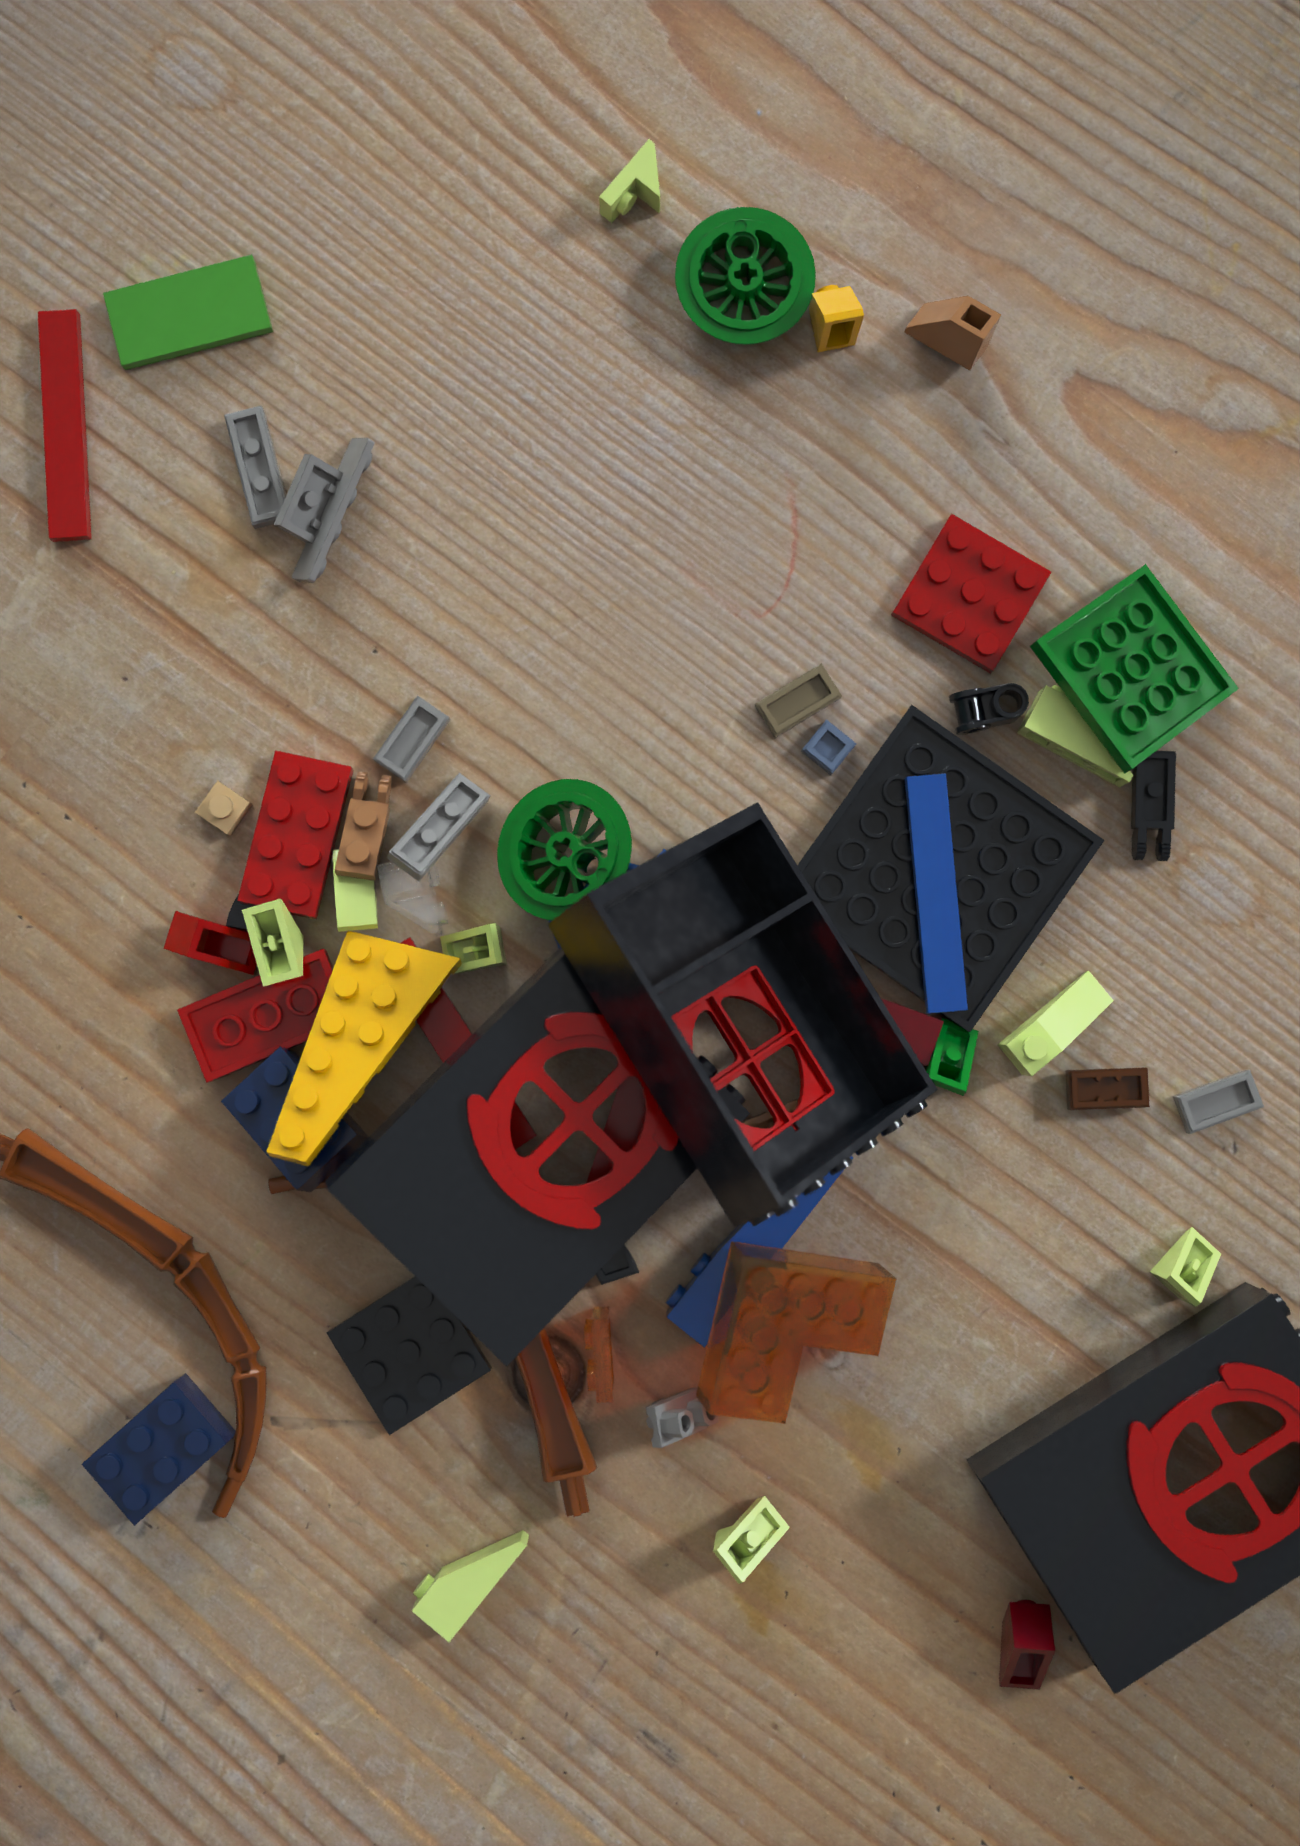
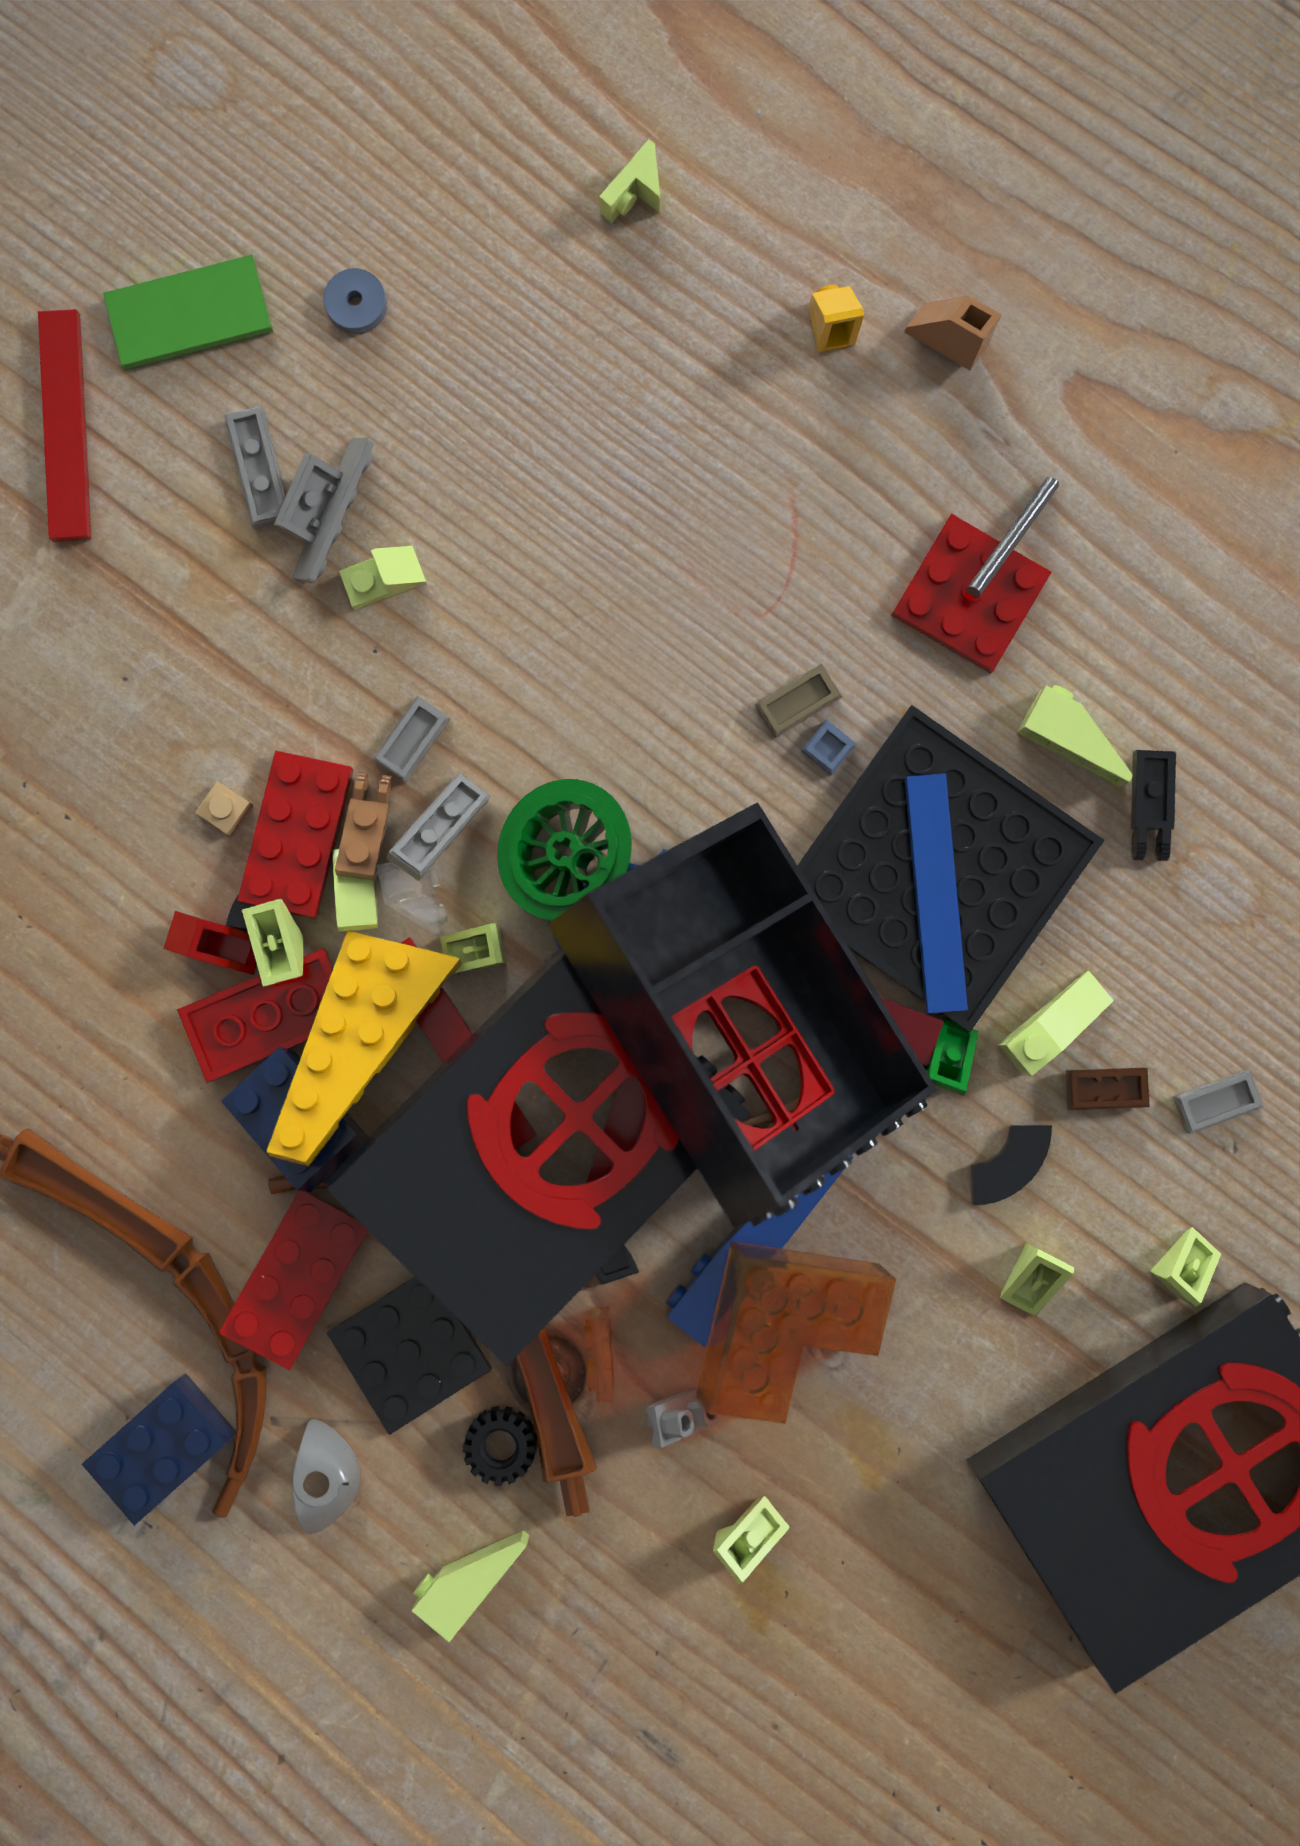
green piece [675,207,816,345] -> none
black piece [949,683,1029,735] -> none
dark red slope [999,1600,1055,1690] -> none
green plate [1030,564,1239,774] -> none
none -> red plate [218,1191,368,1371]
none -> light grey piece [293,1419,360,1534]
none -> sand blue piece [324,268,387,334]
none -> yellowish green slope [339,546,427,610]
none -> black tyre [463,1406,537,1486]
none -> dark grey bar [967,477,1059,598]
none -> black tile [971,1125,1052,1205]
none -> yellowish green slope [1000,1243,1074,1316]

